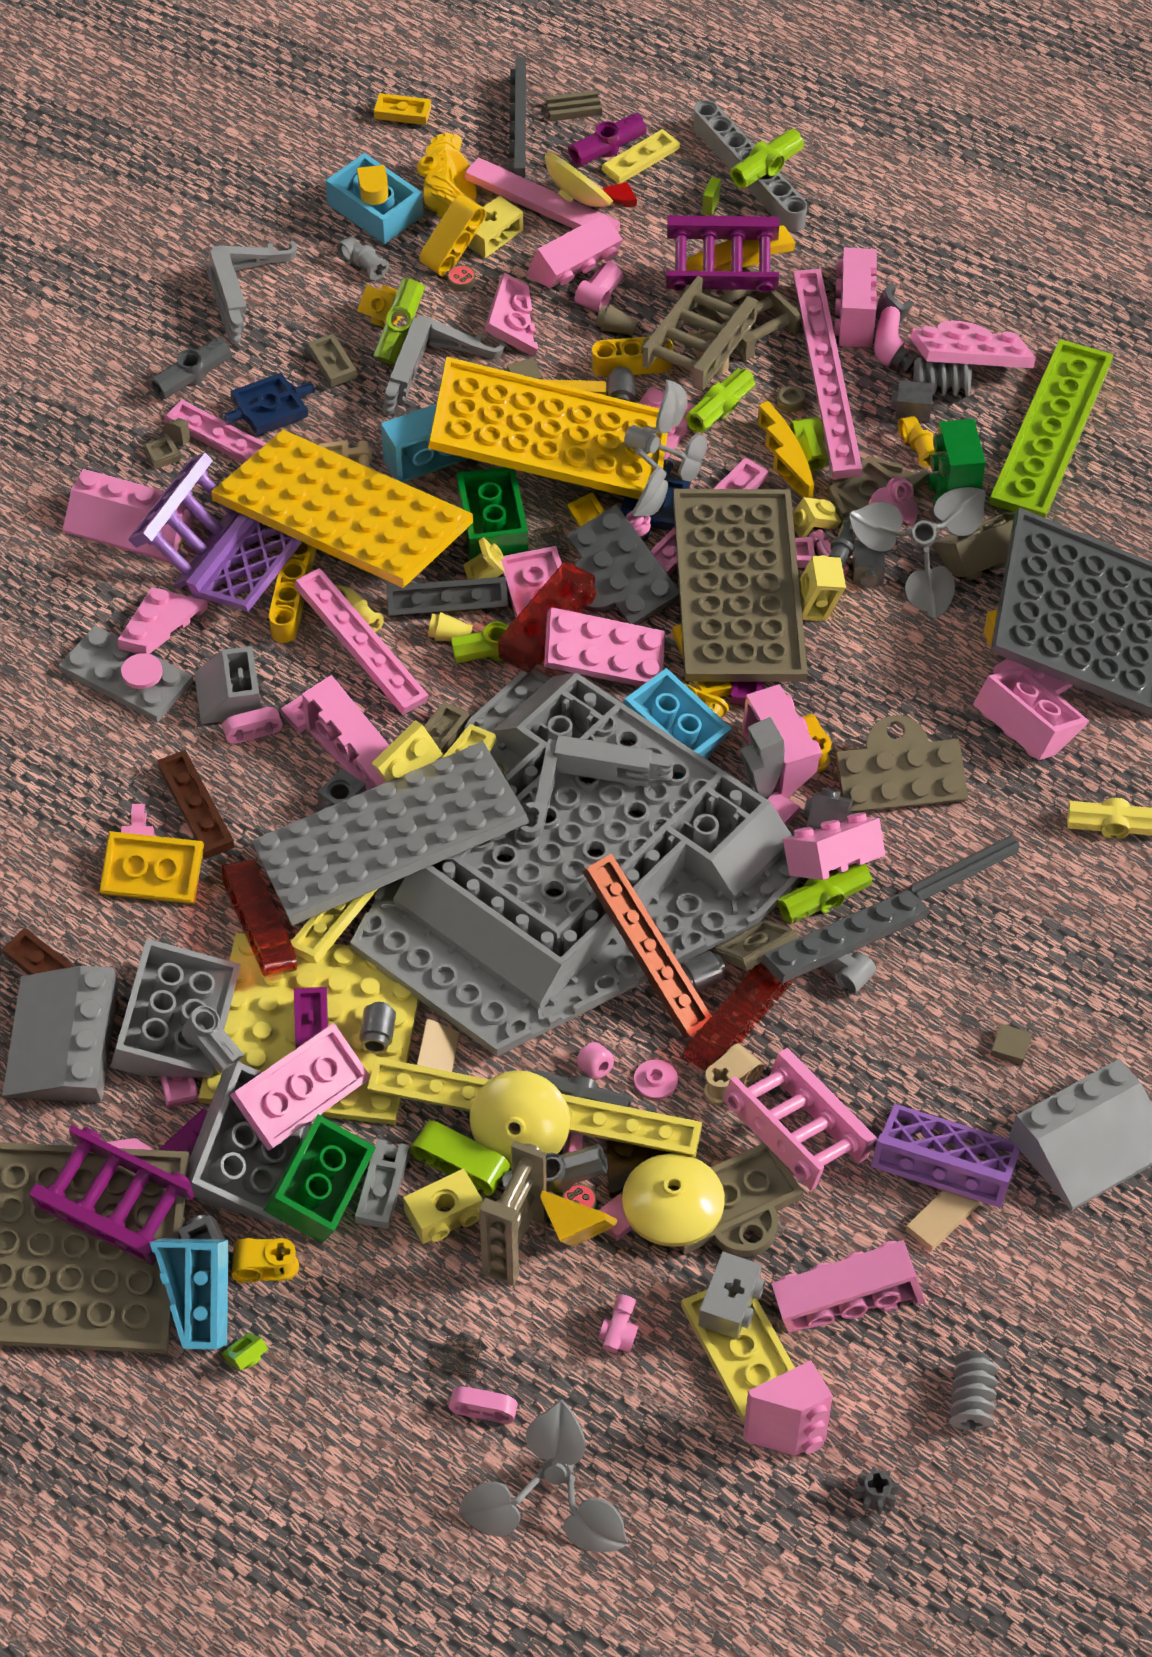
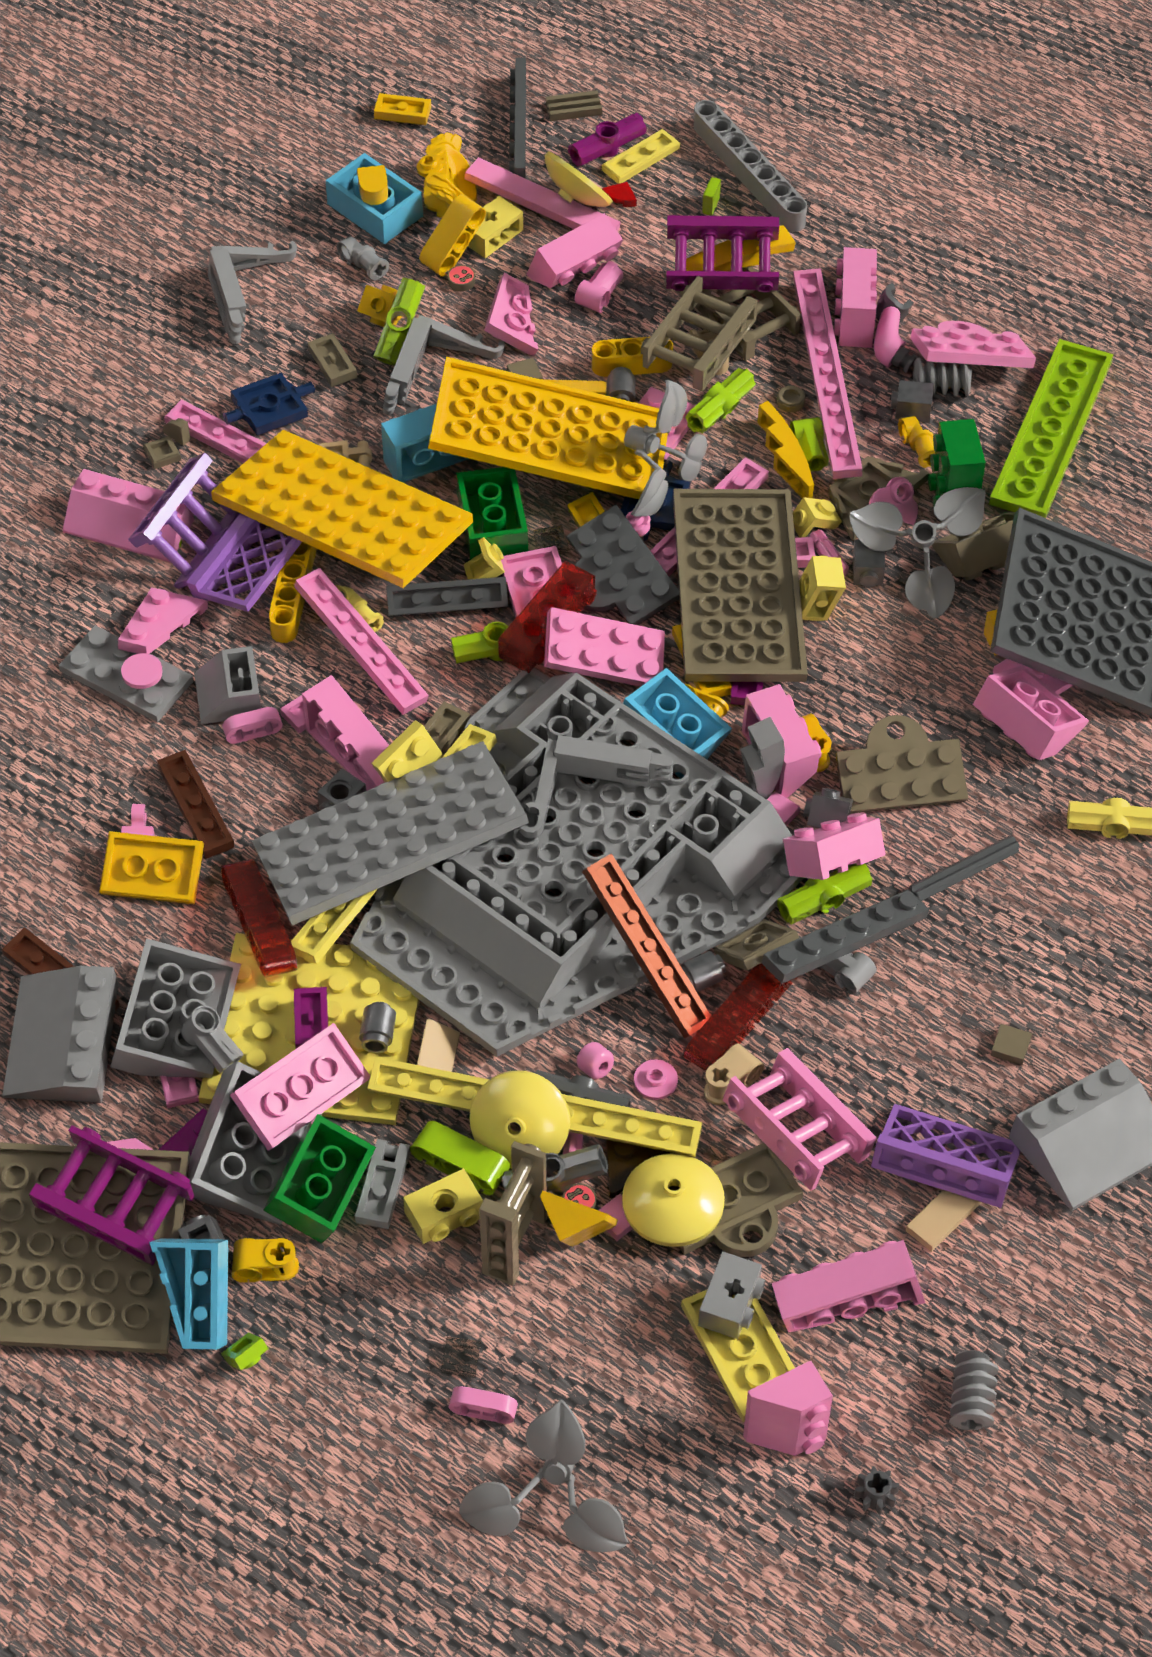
dark grey piece [149,337,232,400] -> none
light yellow cone [427,612,473,641] -> none
dark tan cone [595,304,639,337] -> none
bright pink plate [598,1294,639,1354] -> none
lime piece [730,128,804,189] -> none
dark grey pin [829,519,856,568] -> none

